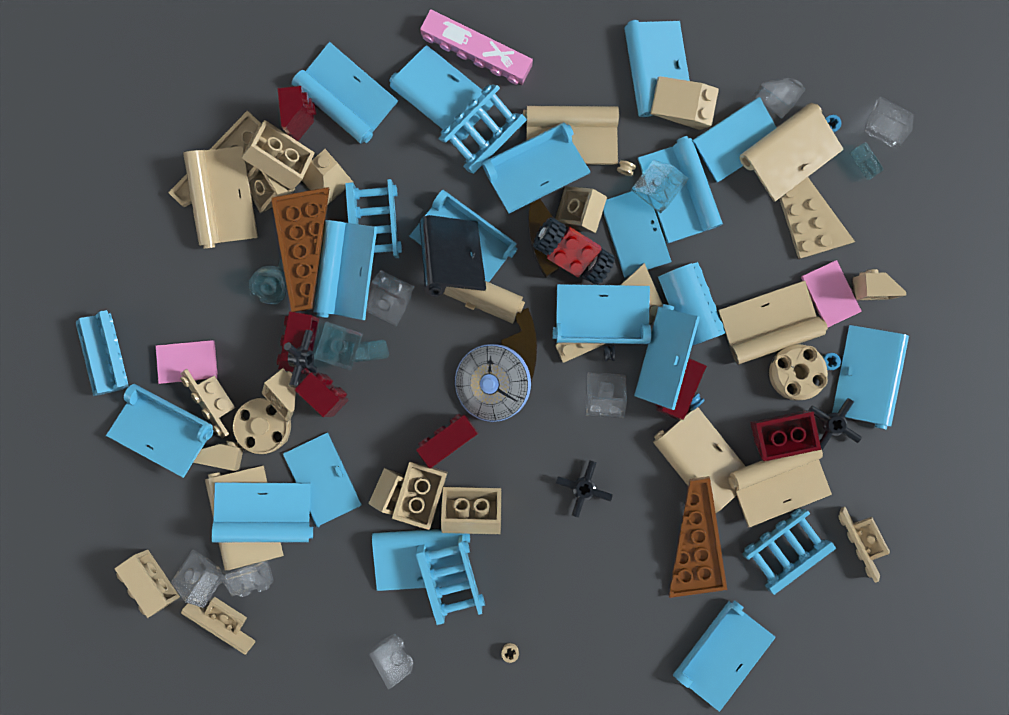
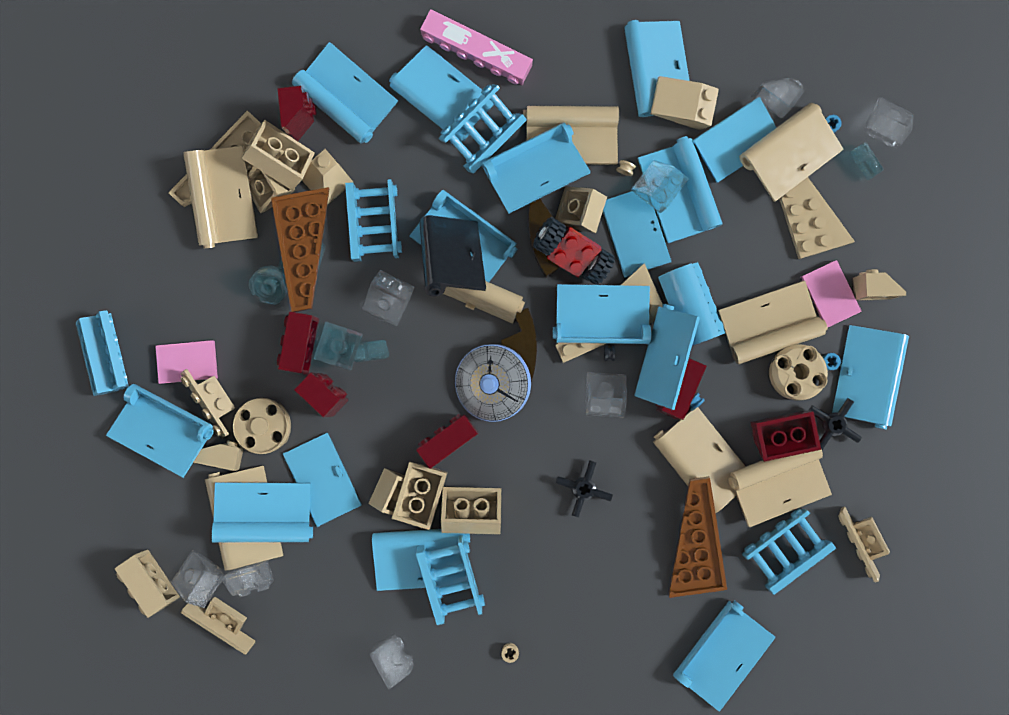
tan slope [262,369,296,422] -> none
black bar [284,330,317,388] -> none
medium azure door [314,220,377,320] -> none

